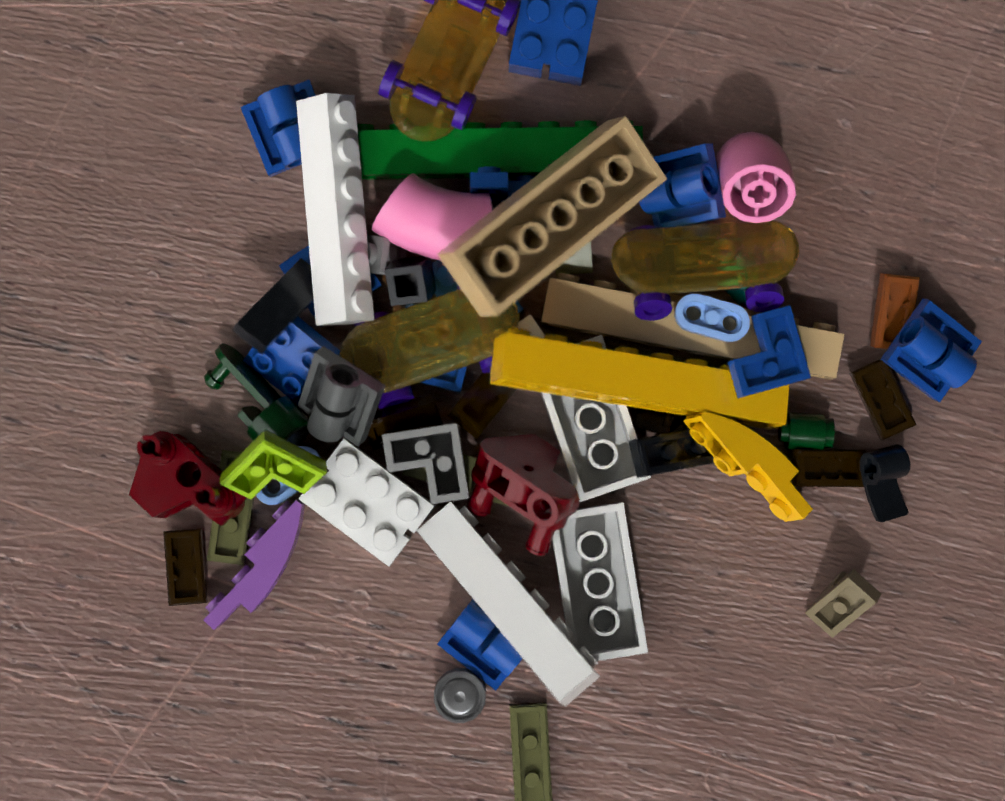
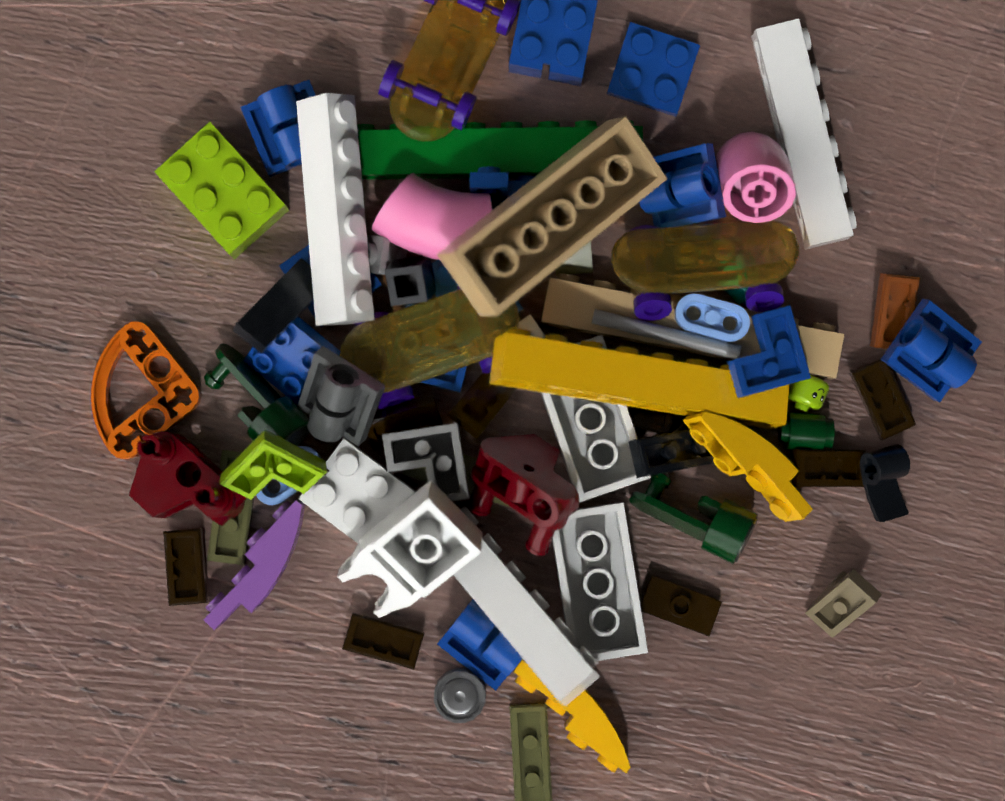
none -> orange beam [91,321,201,459]
none -> lime brick [154,122,289,259]
none -> white brick [337,480,483,618]
none -> dark brown plate [342,612,425,670]
none -> yellow slope [513,659,631,773]
none -> light grey bar [591,309,741,359]
none -> blue plate [607,22,700,117]
none -> dark green piece [629,473,758,564]
none -> dark brown plate [640,575,722,636]
none -> white brick [751,19,857,250]
none -> lime piece [788,375,829,413]

